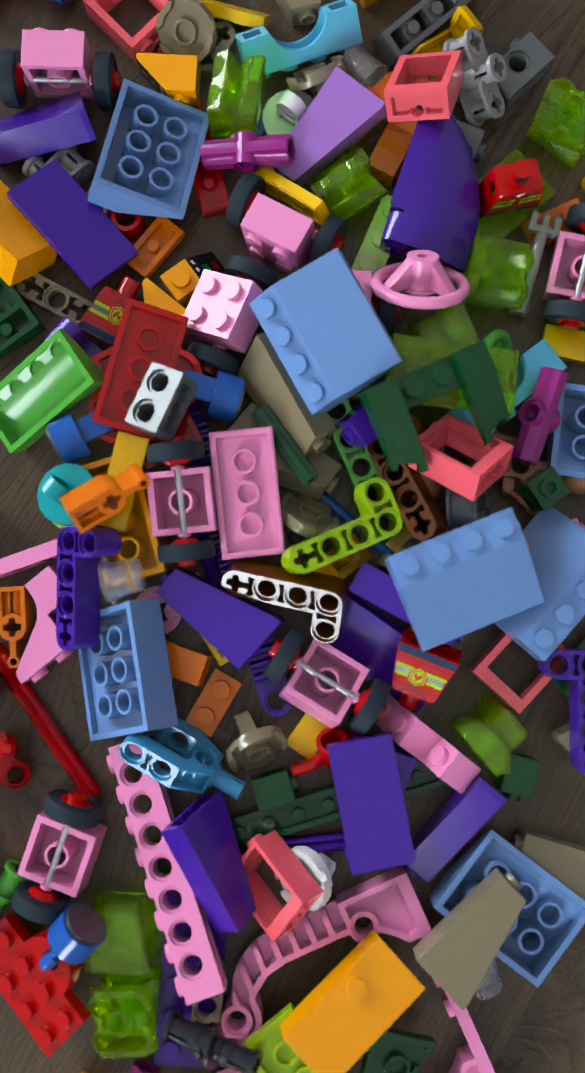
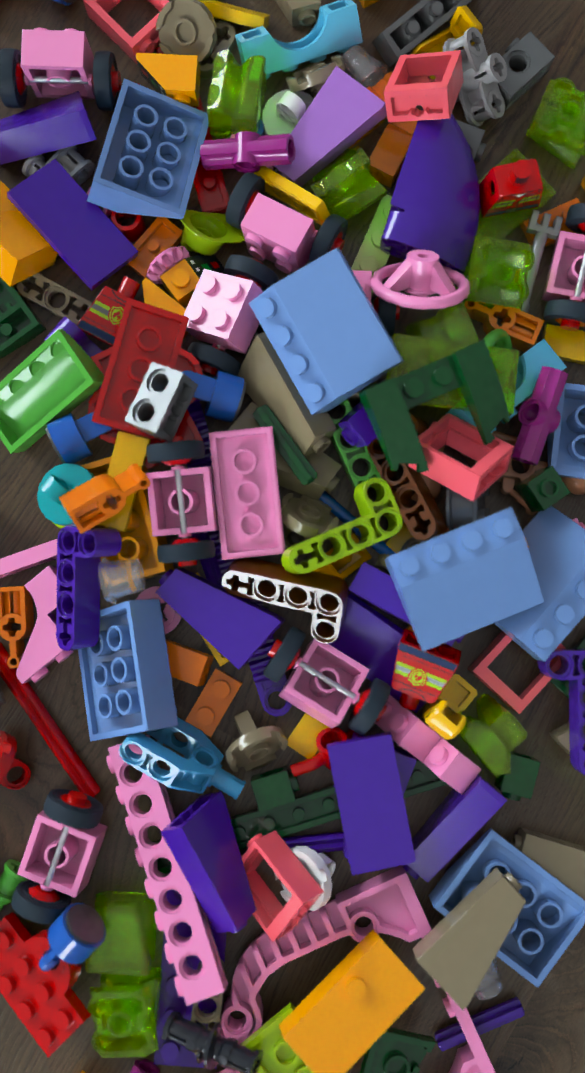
none -> bright pink gear [146,246,190,284]
none -> lime piece [180,210,245,256]
none -> yellow animal [422,674,478,740]
none -> dark purple axle [434,997,525,1051]
none -> orange piece [459,298,545,352]

